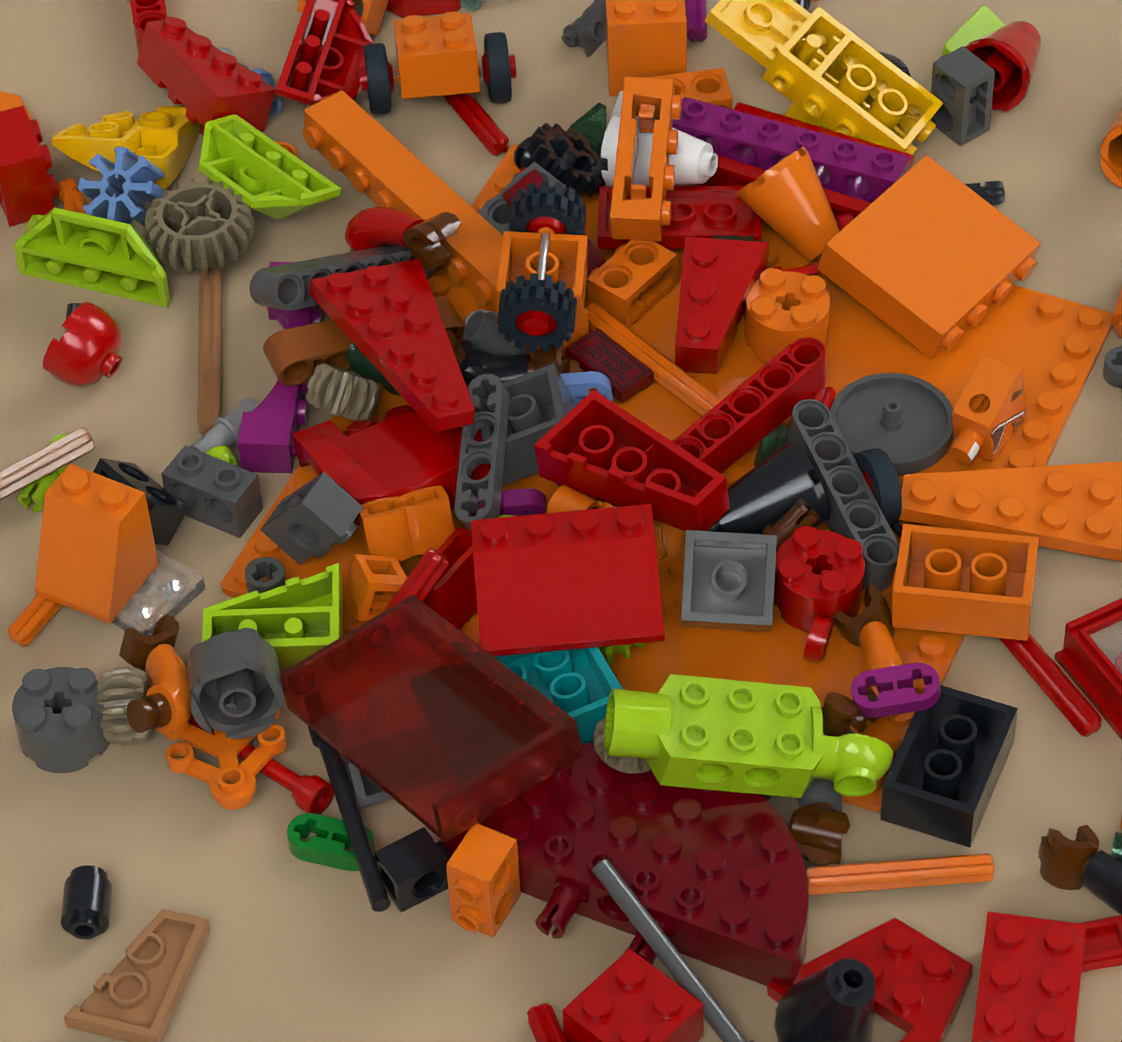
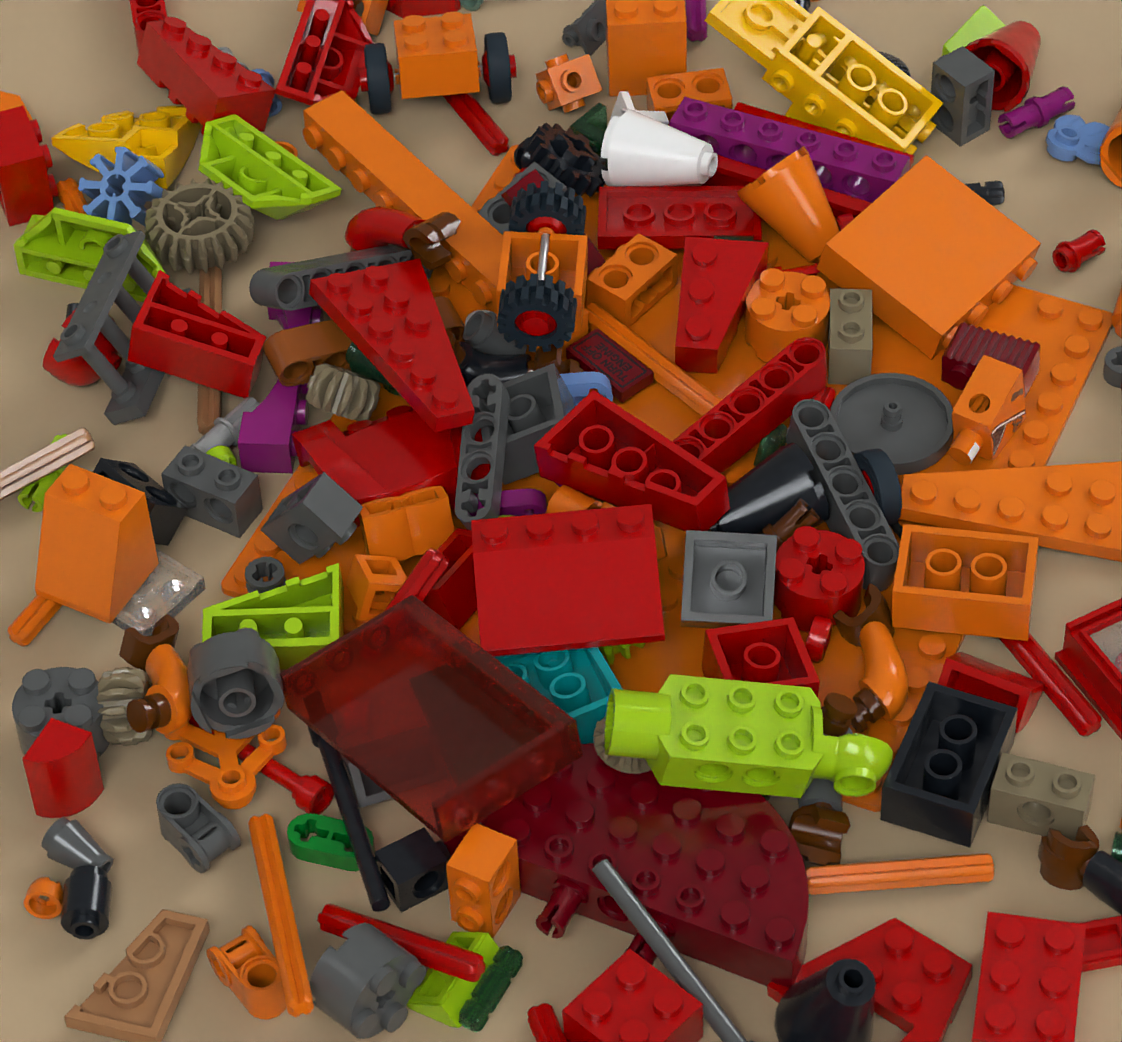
orange brick [610,77,682,241] -> none
magenta beam [851,663,941,718] -> none
none -> red brick [22,718,104,818]
none -> orange hinge [24,877,64,919]
none -> dark grey cone [41,817,114,873]
none -> dark grey fence [53,230,191,425]
none -> red wedge [127,270,266,398]
none -> dark grey piece [156,783,241,873]
none -> orange piece [206,925,287,1020]
none -> orange axle [248,813,314,1017]
none -> dark grey brick [309,923,426,1039]
none -> red axle [317,904,486,983]
none -> lime slope [407,931,504,1028]
none -> clear green axle [459,945,523,1032]
none -> orange brick [536,54,603,113]
none -> red brick [701,617,820,697]
none -> dark tan brick [828,288,873,385]
none -> red brick [938,652,1045,733]
none -> dark red brick [941,322,1040,398]
none -> dark tan brick [987,752,1095,841]
none -> magenta pin [998,86,1075,138]
none -> medium blue plate [1046,114,1110,165]
none -> red pin [1052,229,1106,273]

